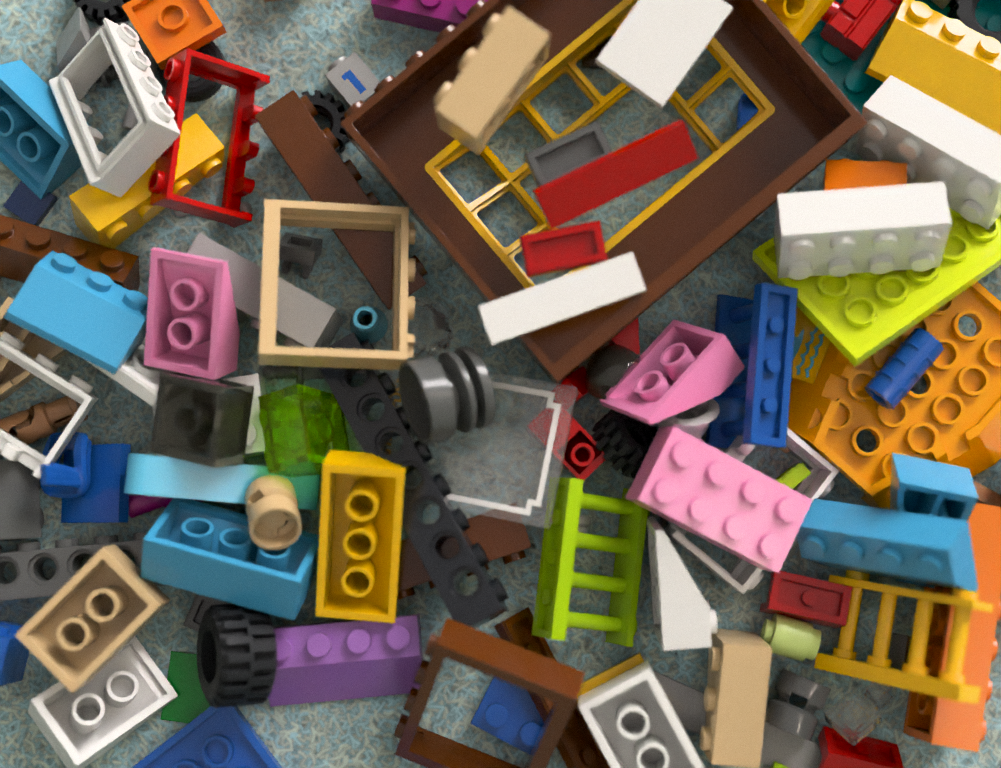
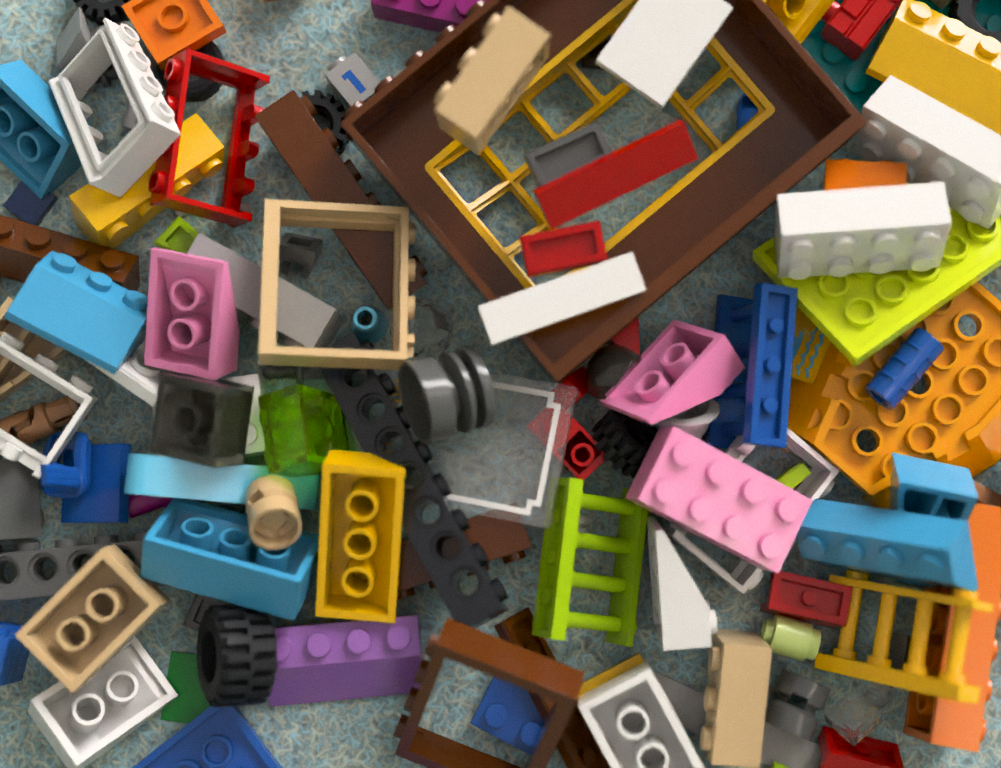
none -> lime tile [153,216,198,254]

